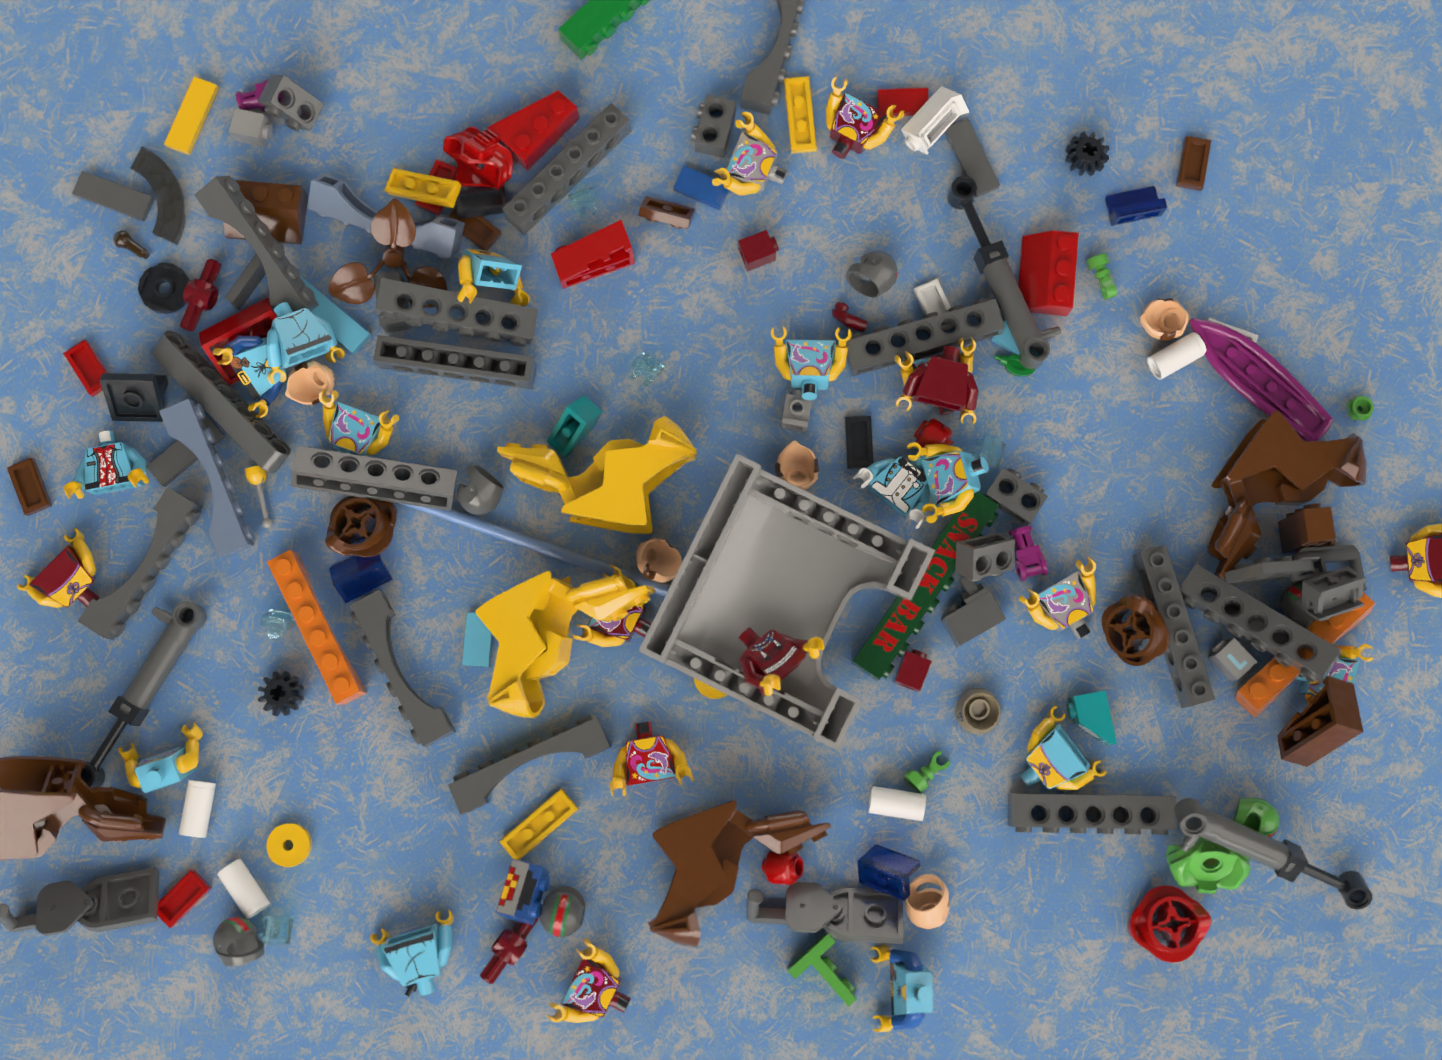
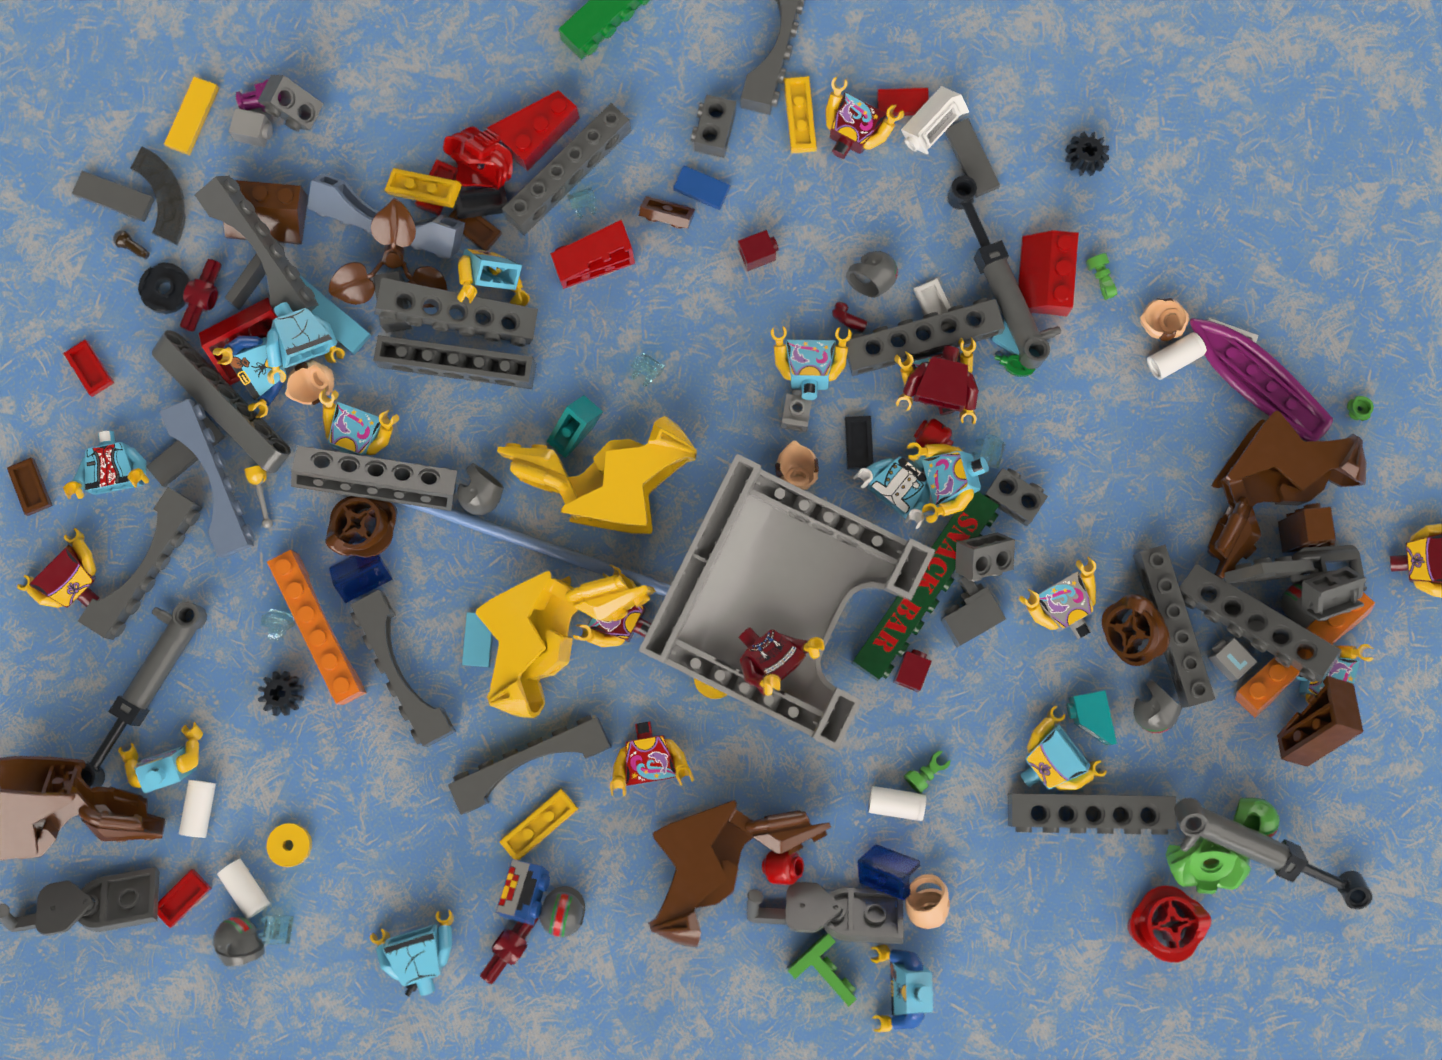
black bracket [100,373,169,422] -> none
torso [546,938,631,1023] -> none
light nougat hair [636,538,682,582] -> none
torso [712,112,788,196] -> none
dark tan hat [955,688,1002,735] -> none
magenta connector [1008,525,1048,582] -> none
clear blue panel [1105,186,1167,226] -> none
reddish brown tile [1176,136,1211,191] -> none
none -> dark grey helmet [1134,679,1182,733]

